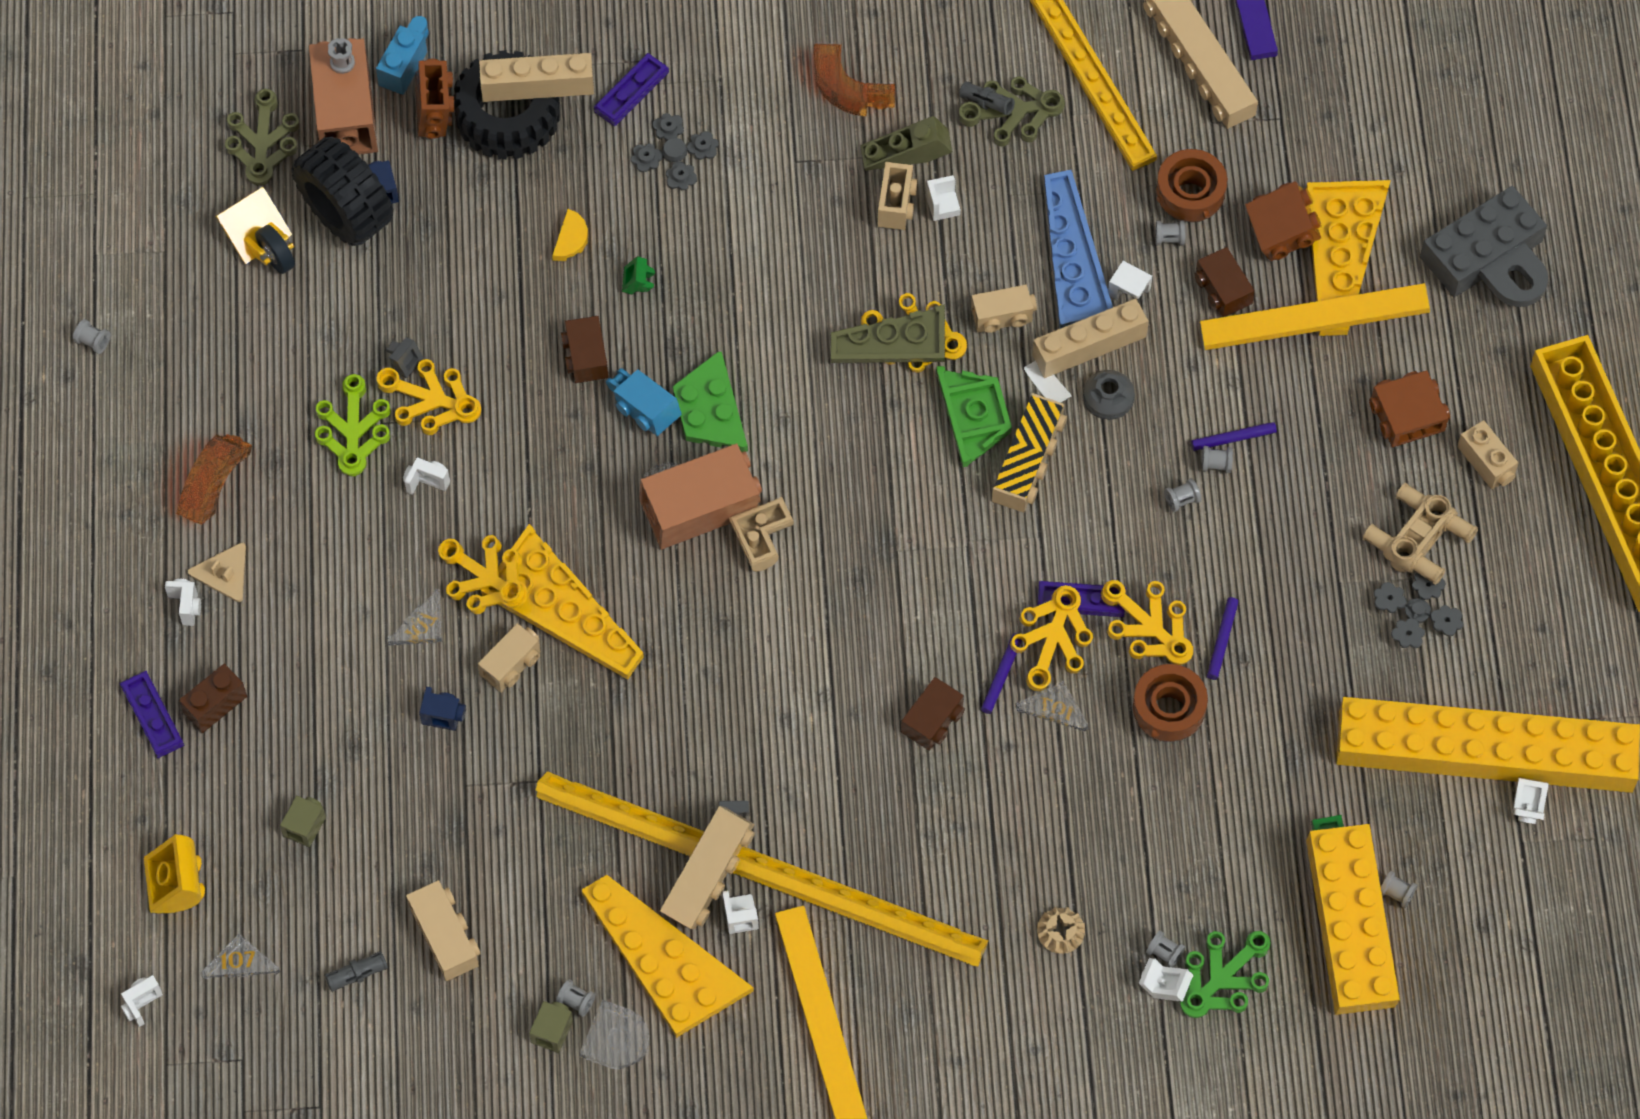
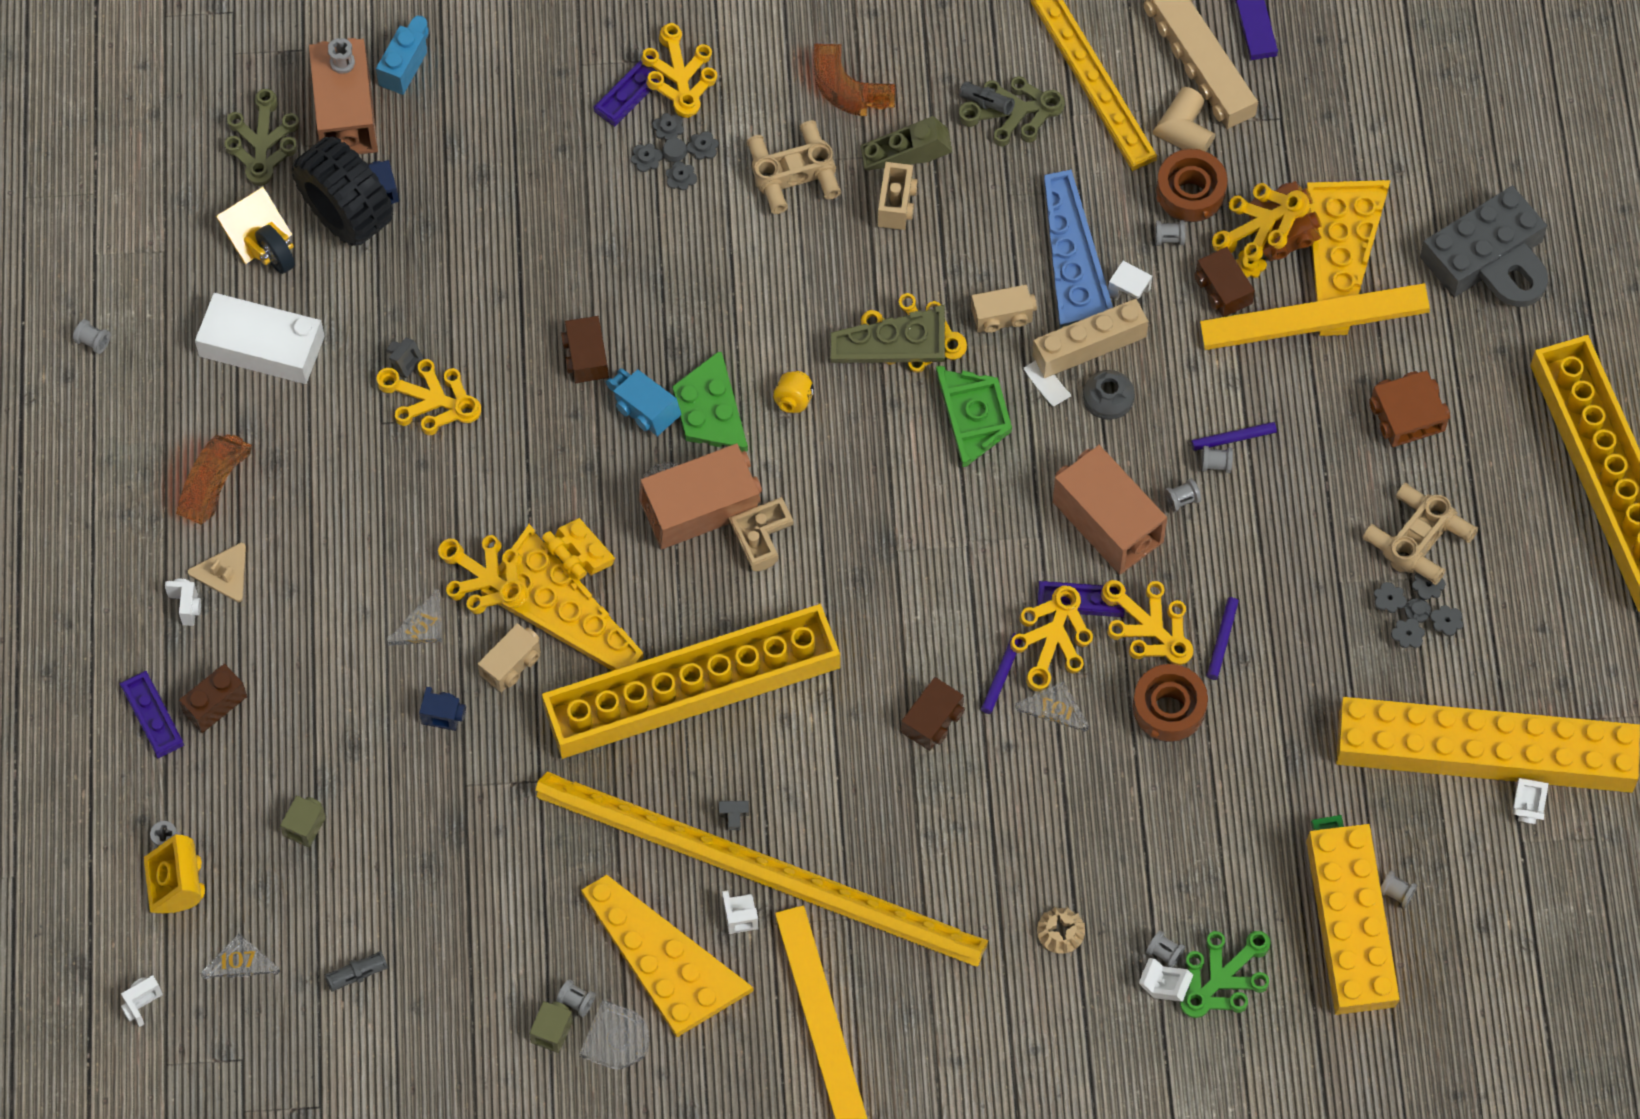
lime plant [315,374,391,476] -> none
white bracket [403,458,450,495] -> none
tan brick [406,880,481,982] -> none
dark orange brick [415,58,454,139] -> none
black tyre [453,50,560,160] -> none
tan brick [479,53,594,102] -> none
yellow tile [552,209,588,261] -> none
green tile [622,256,655,295] -> none
tan brick [660,806,755,929] -> none
white panel [926,175,961,221] -> none
brick [992,393,1067,513] -> none
tan brick [1457,420,1518,490] -> none
none -> light grey bush [150,821,177,849]
none -> white brick [195,293,325,384]
none -> yellow plate [542,518,615,580]
none -> yellow brick [542,604,840,759]
none -> yellow plant [641,23,717,118]
none -> tan piece [746,120,841,214]
none -> yellow head [773,371,814,413]
none -> nougat brick [1053,444,1167,575]
none -> tan brick [1153,87,1215,152]
none -> yellow plant [1212,183,1310,261]
none -> yellow plant [1236,250,1267,278]

